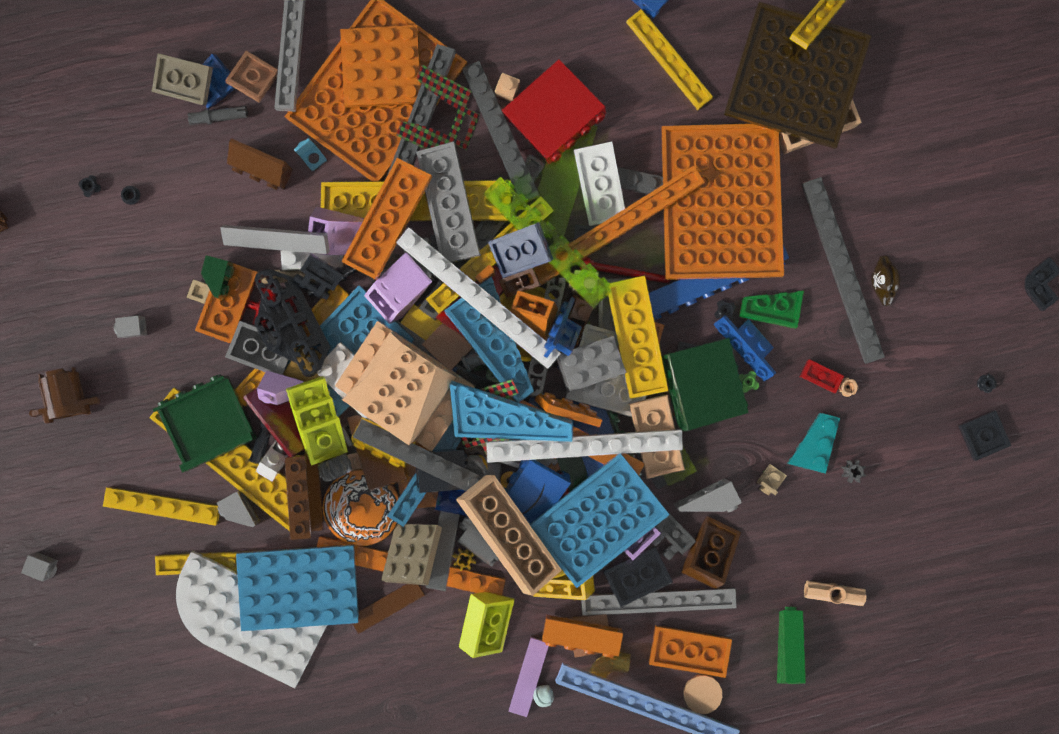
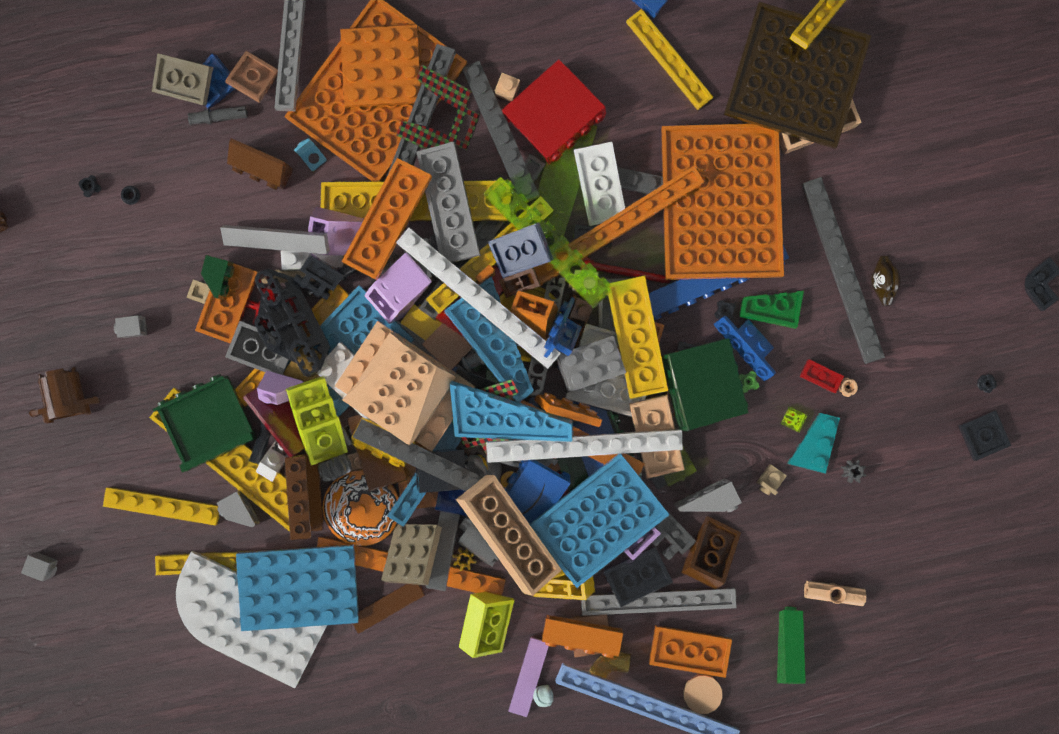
none -> clear neon green tile [781,407,807,432]

